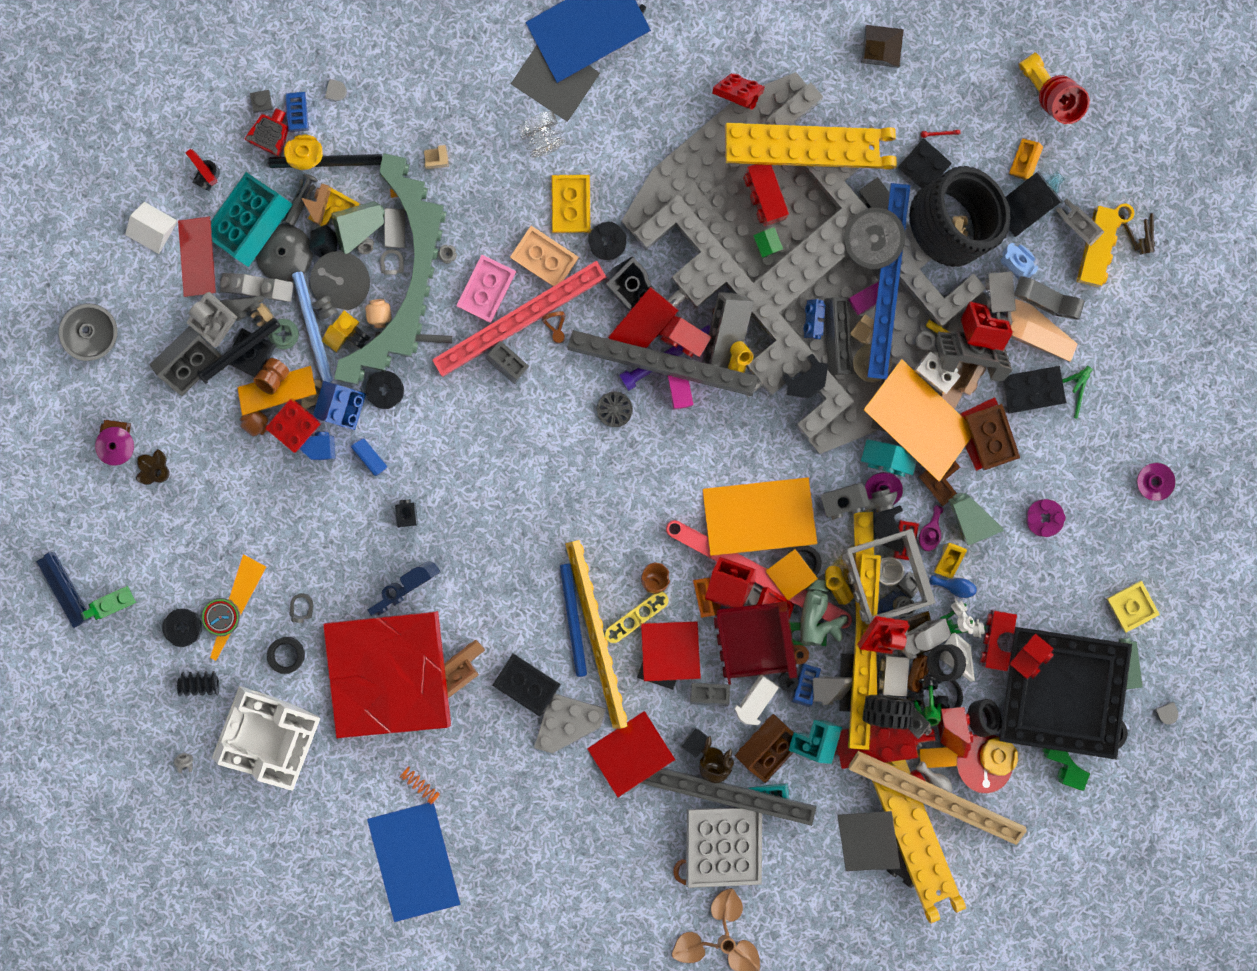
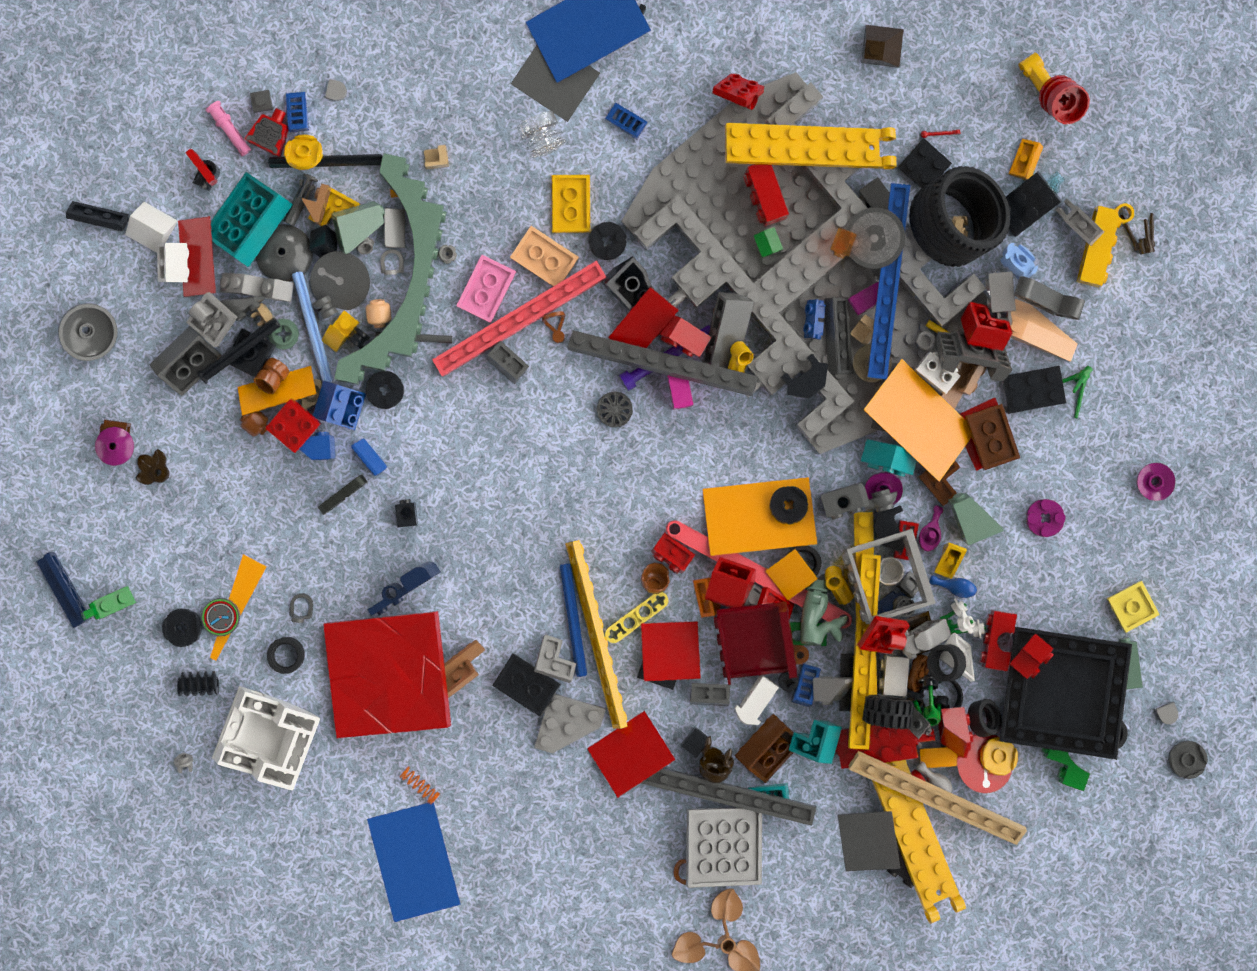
none -> black plate [66,201,129,231]
none -> white brick [157,243,189,282]
none -> bright pink pin [205,101,252,157]
none -> pearl dark grey beam [318,474,368,515]
none -> light grey plate [534,635,576,683]
none -> blue slope [605,103,648,140]
none -> red bracket [651,532,695,574]
none -> black plate [770,486,808,525]
none -> clear orange brick [830,228,858,259]
none -> dark grey tile [1168,740,1208,779]

